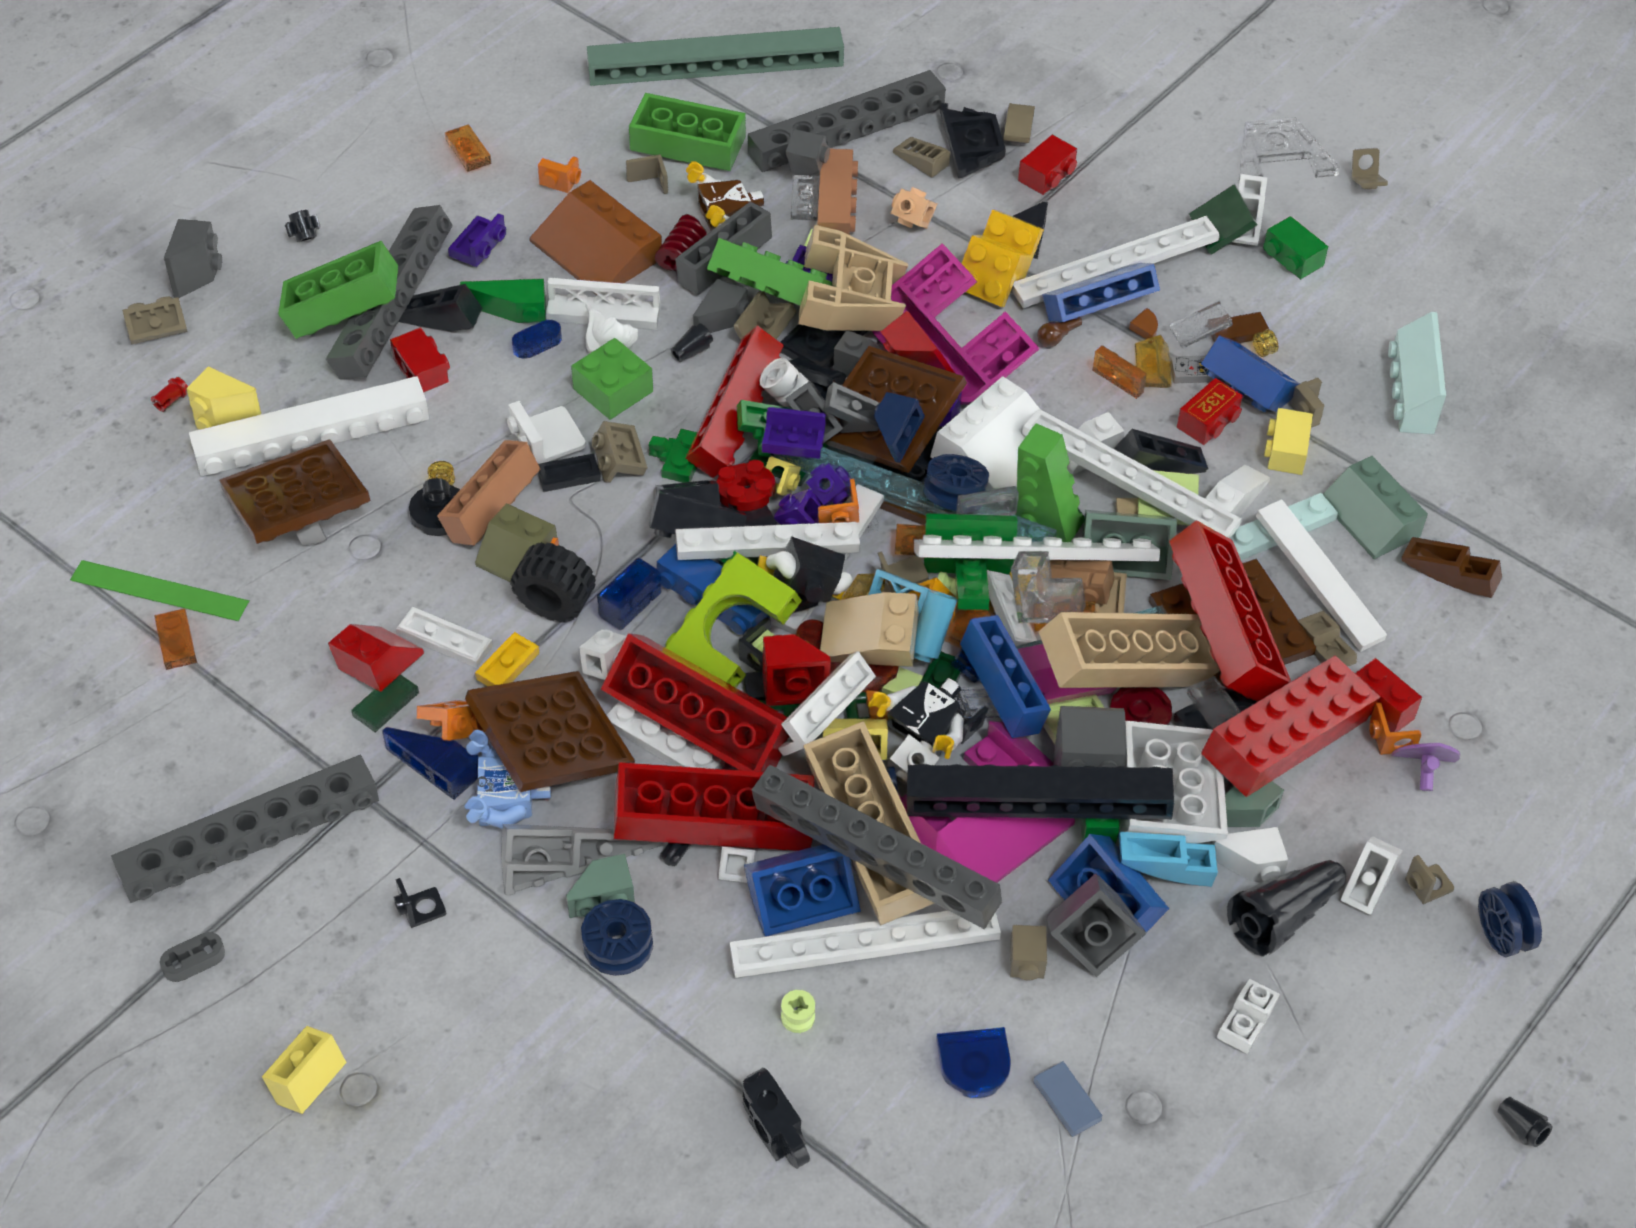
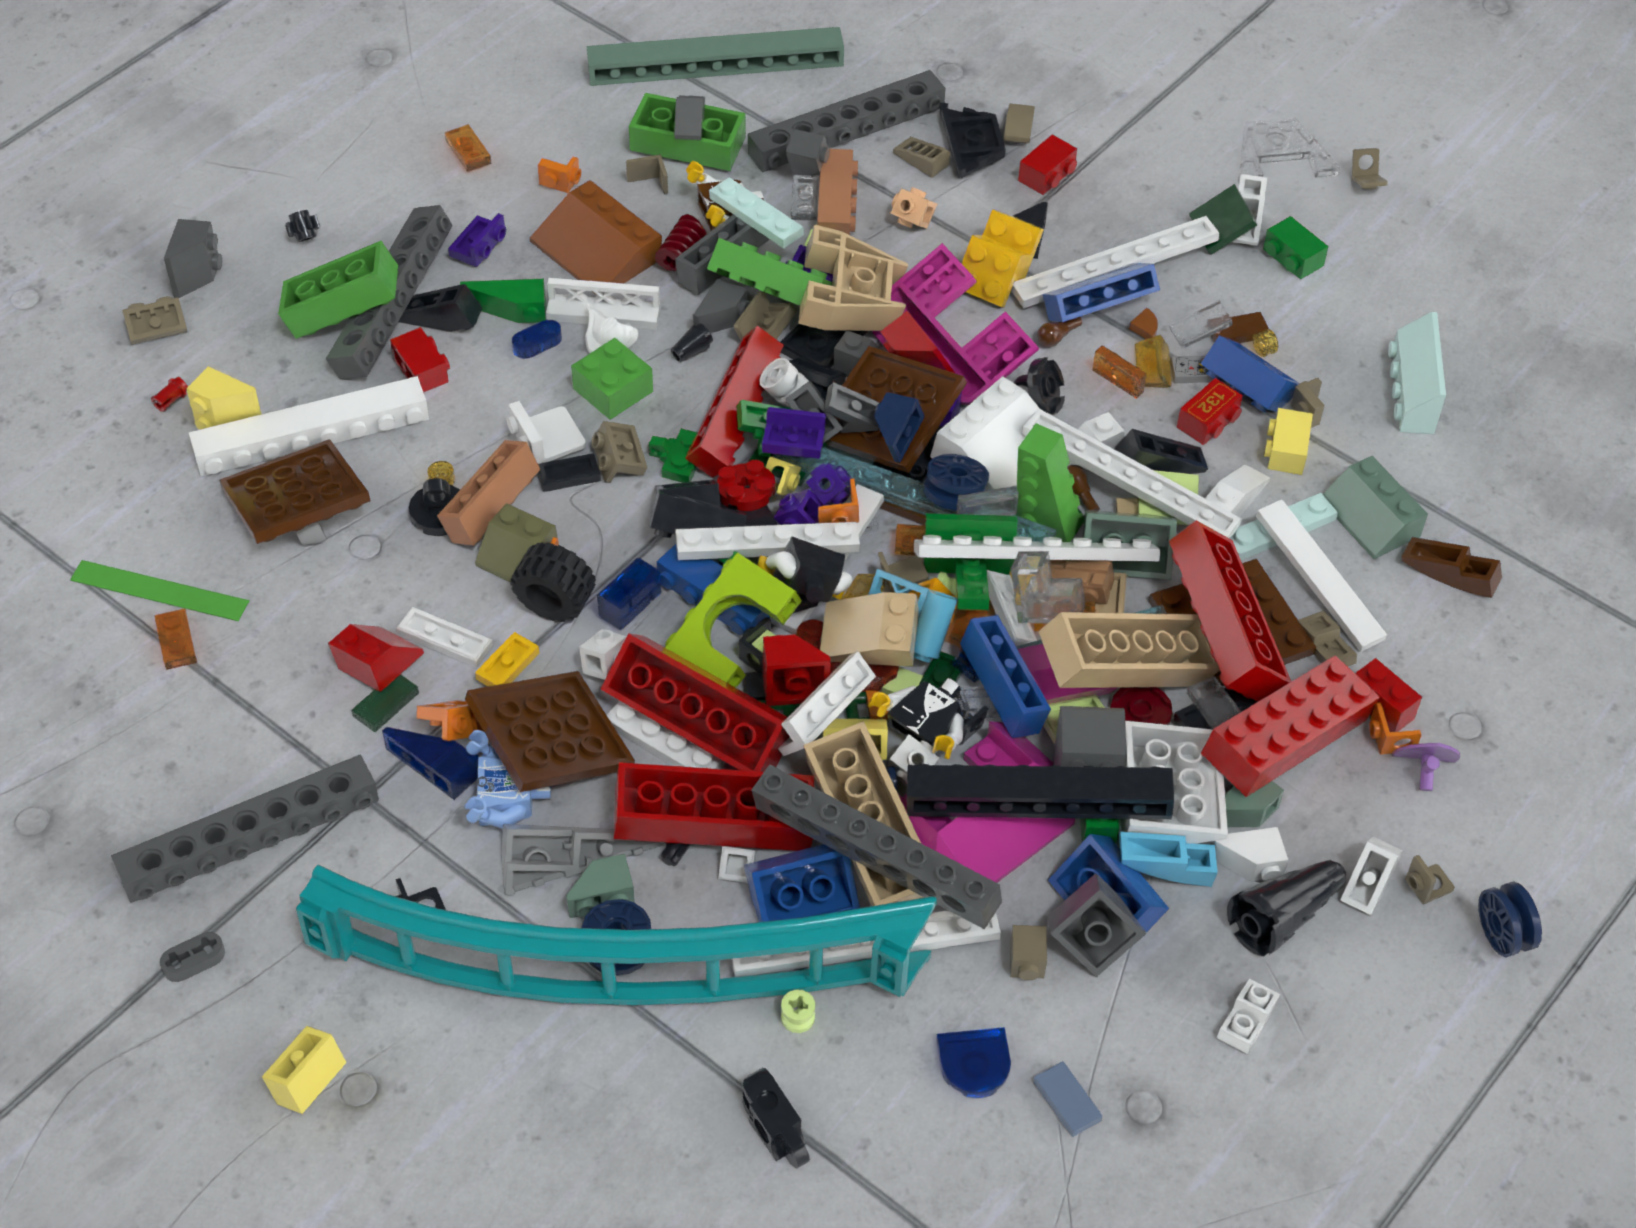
black cone [1497,1096,1553,1147] -> none
none -> teal piece [296,865,937,1005]
none -> dark grey slope [675,95,705,140]
none -> light aqua plate [709,177,804,248]
none -> black tile [1013,357,1065,414]
none -> reddish brown piece [1067,465,1100,511]

